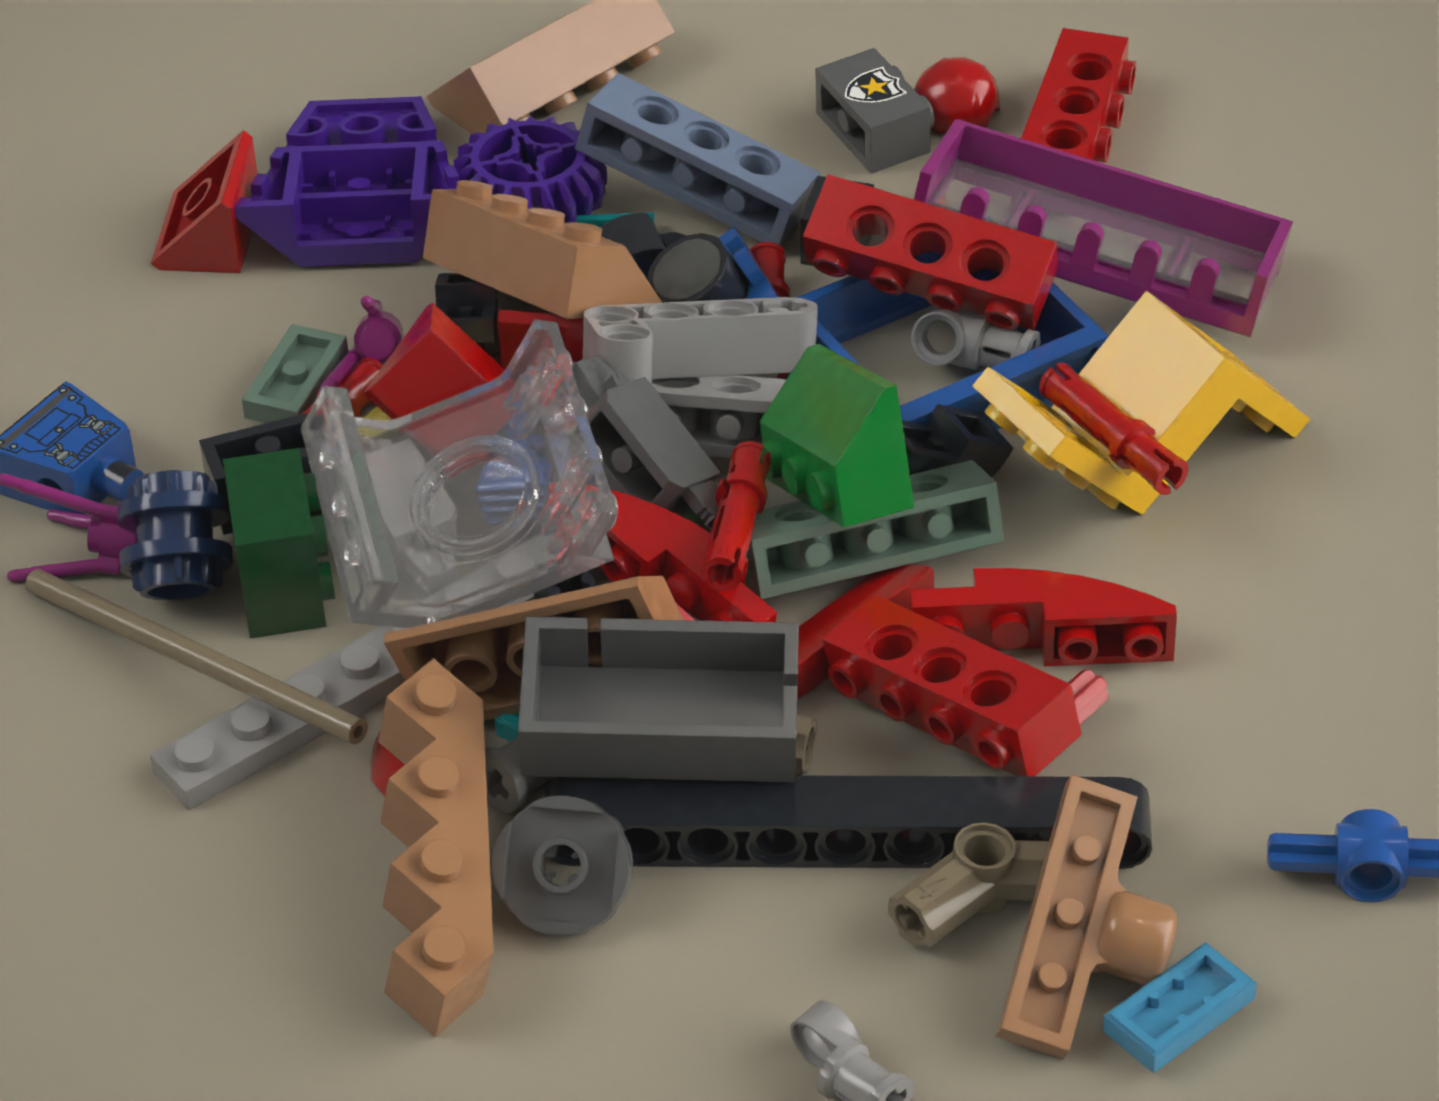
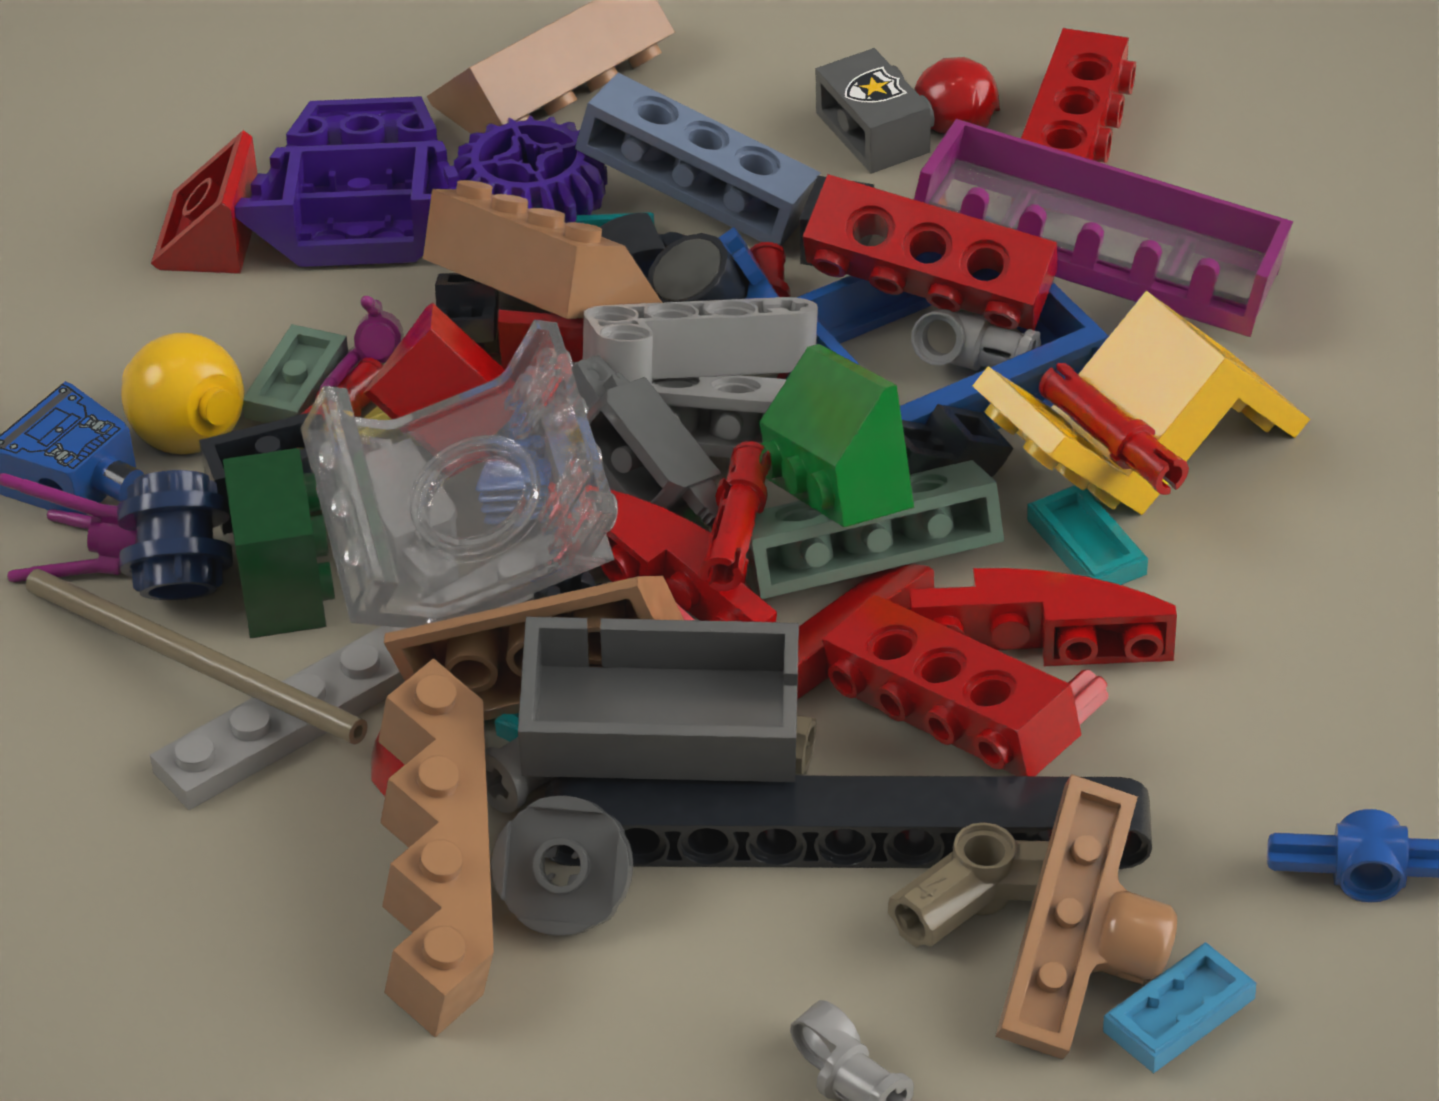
none -> yellow brick [121,333,244,455]
none -> teal tile [1027,485,1148,585]

